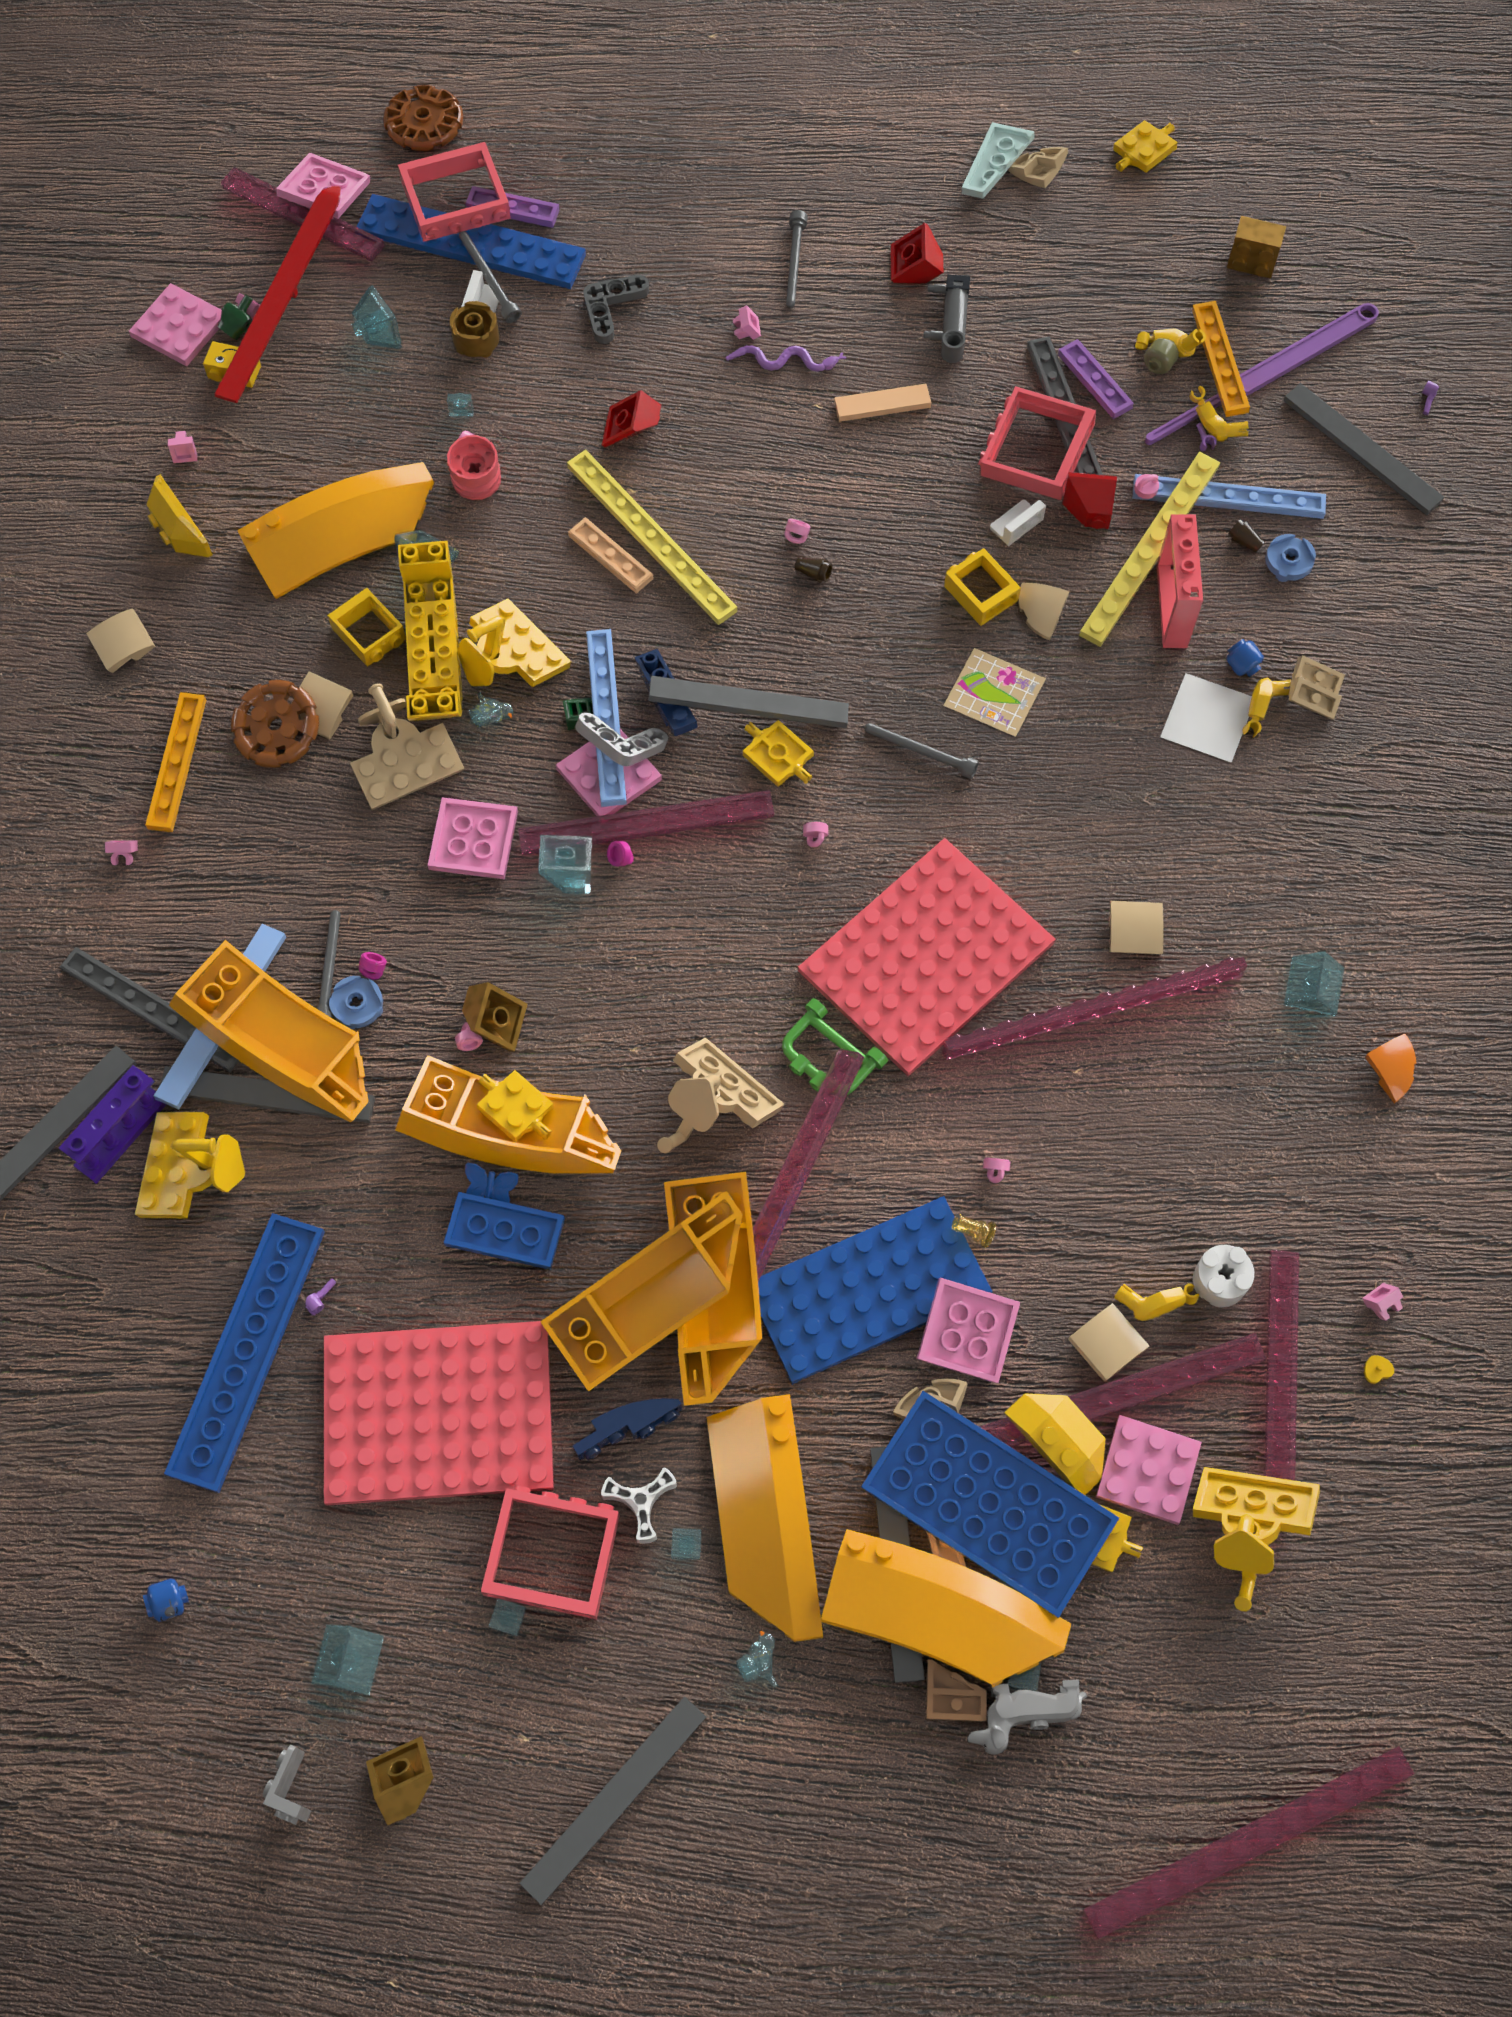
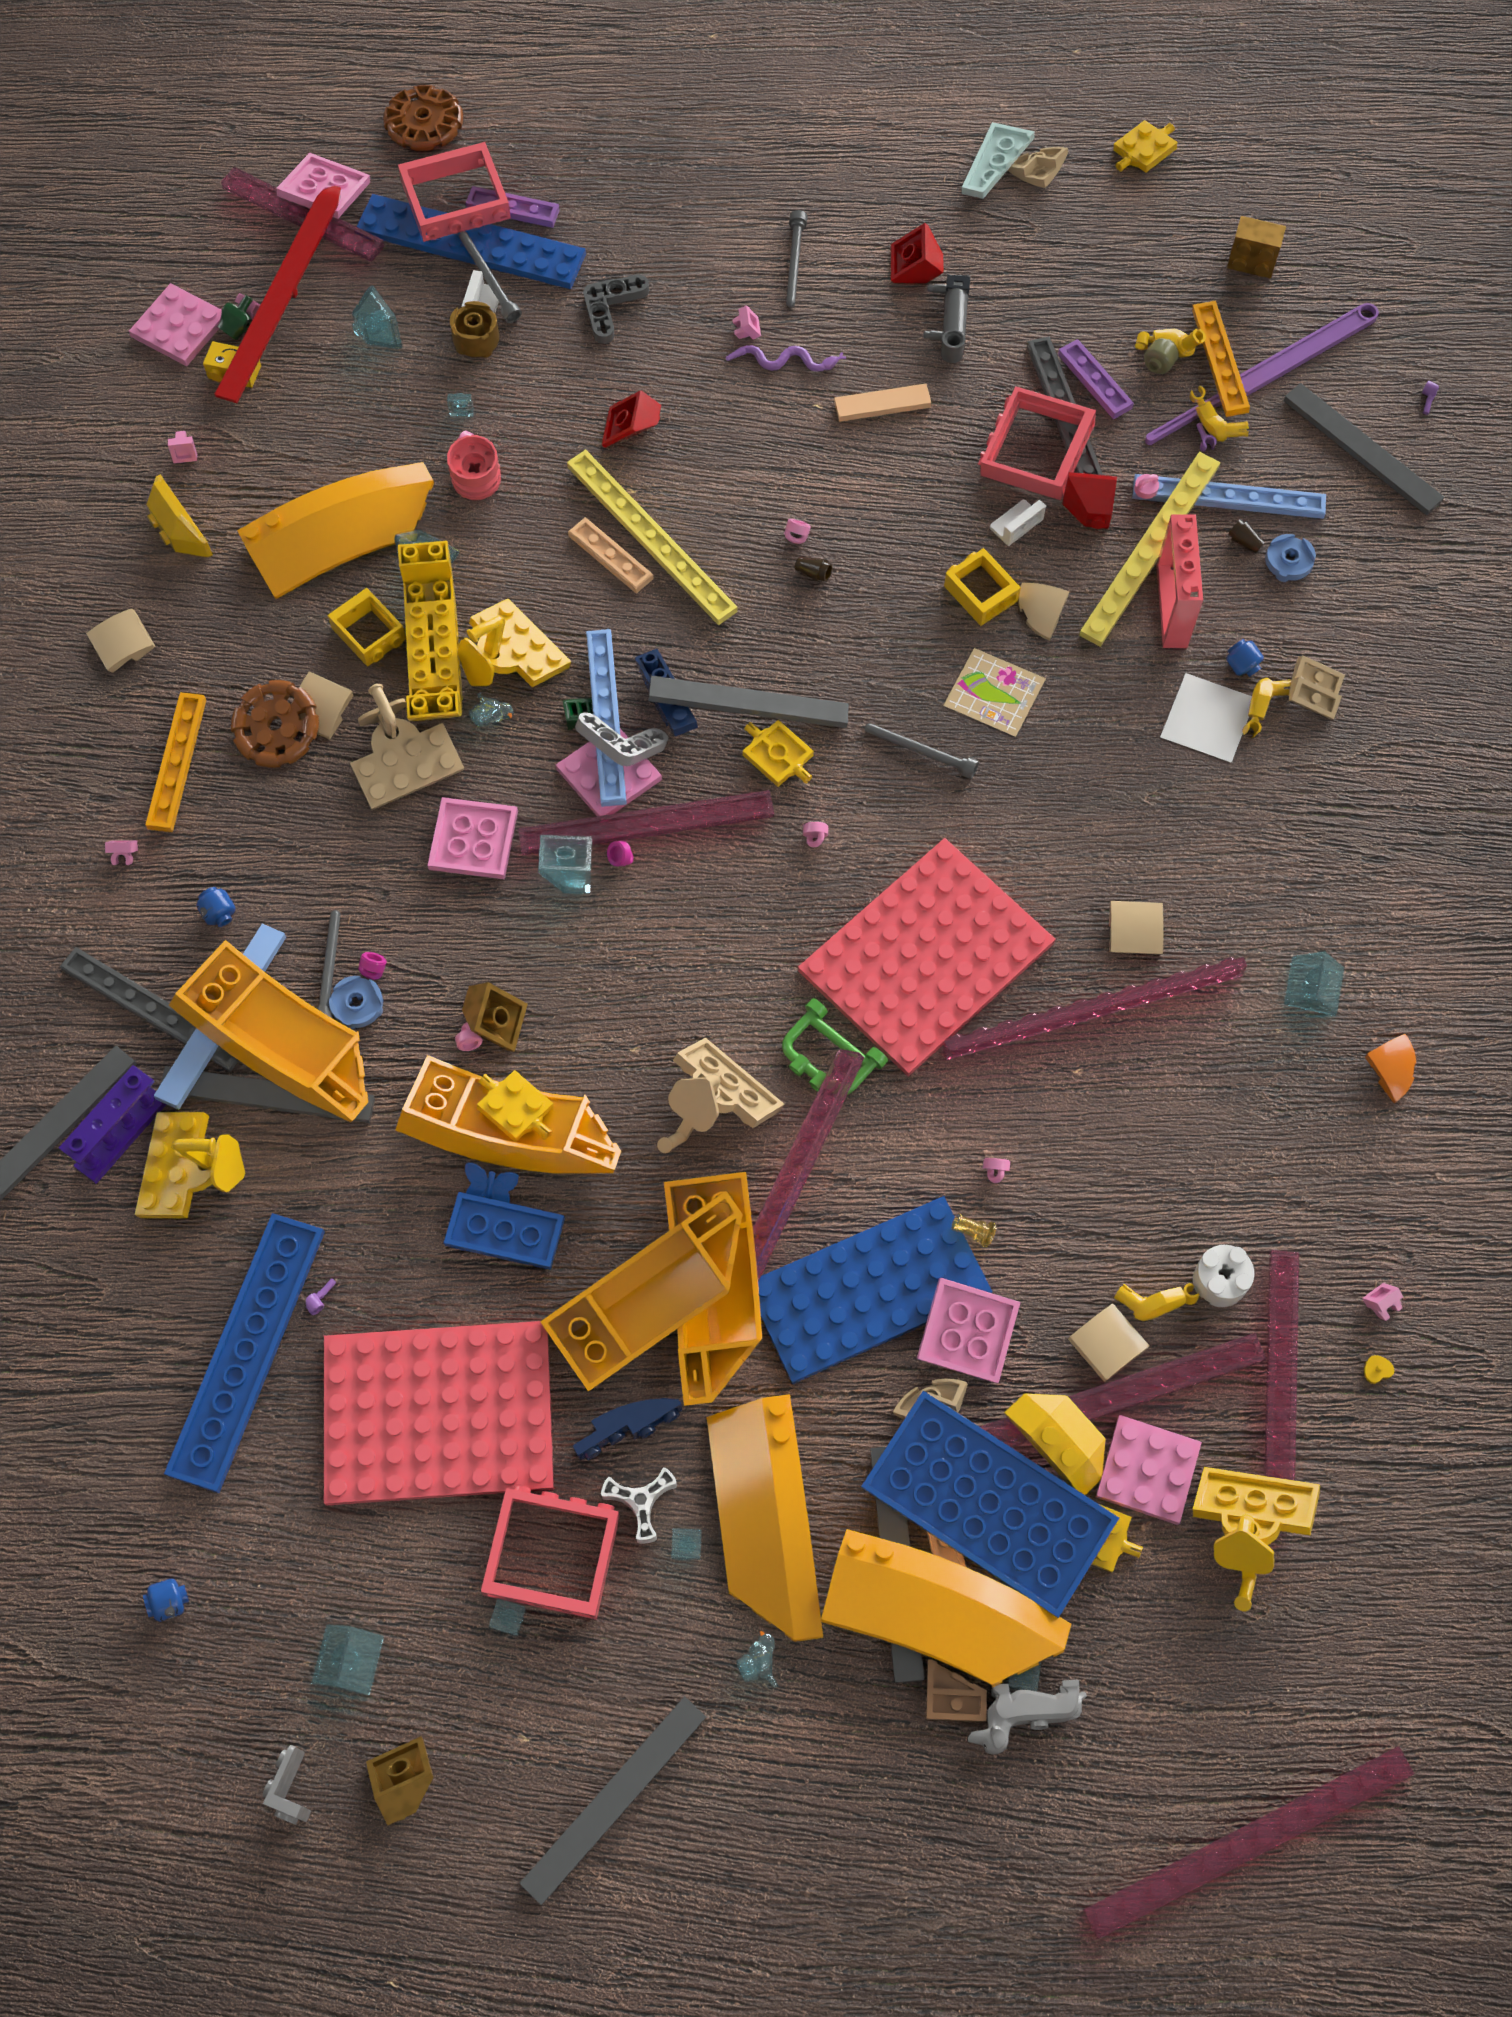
none -> blue head [196,887,236,927]

